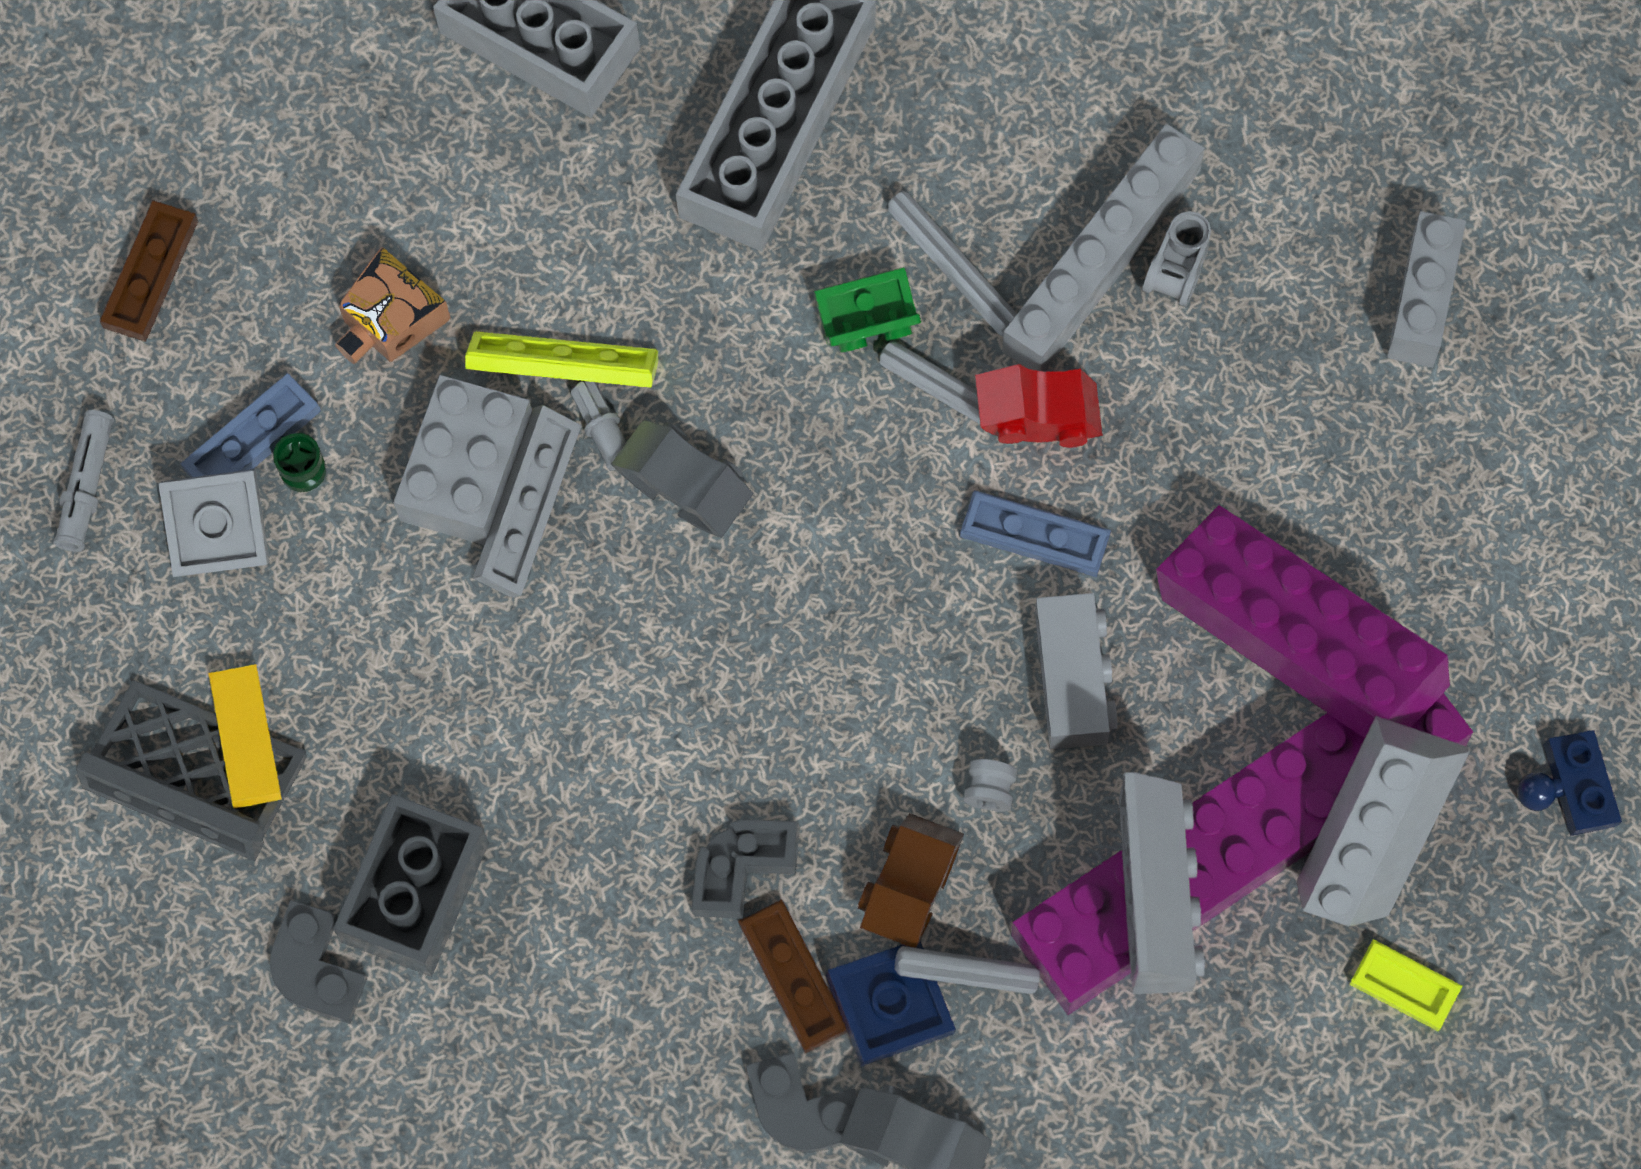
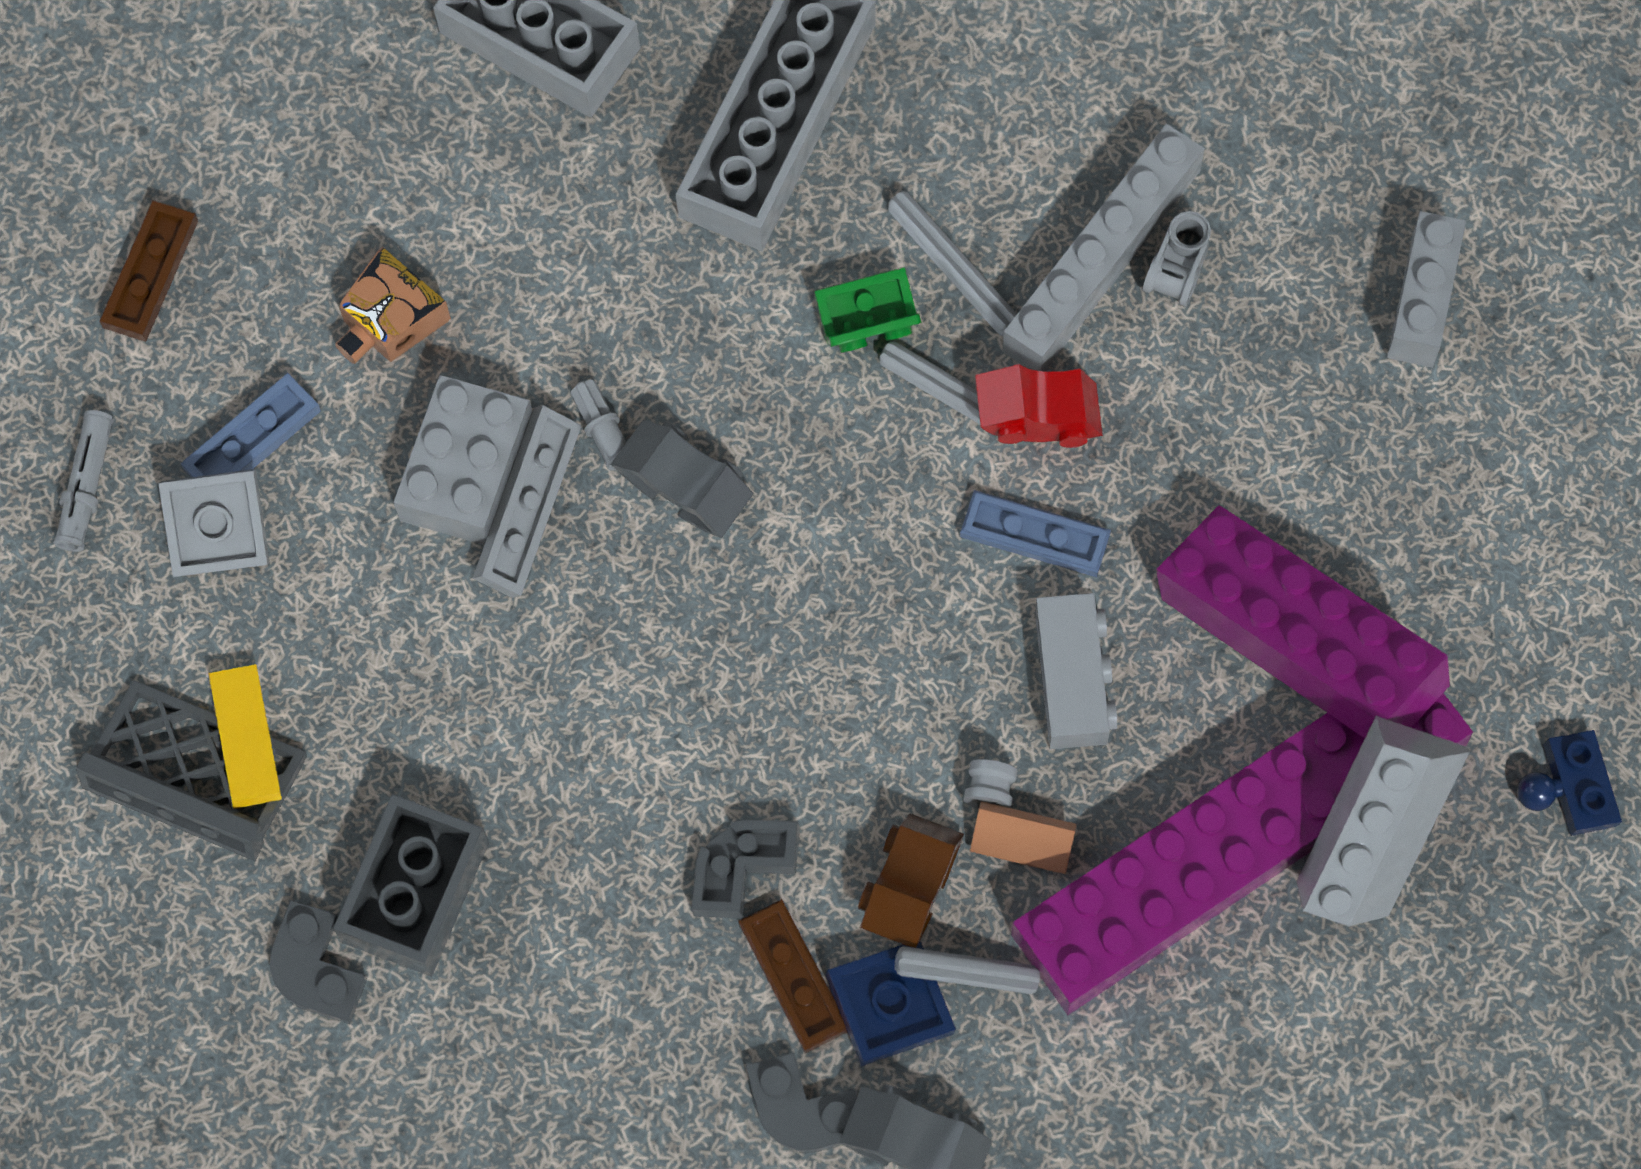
dark green wheel [273,433,326,492] -> none
neon yellow tile [465,331,659,388] -> none
light grey slope [1119,772,1205,995] -> none
neon yellow tile [1349,939,1462,1032] -> none
none -> nougat tile [970,801,1077,874]

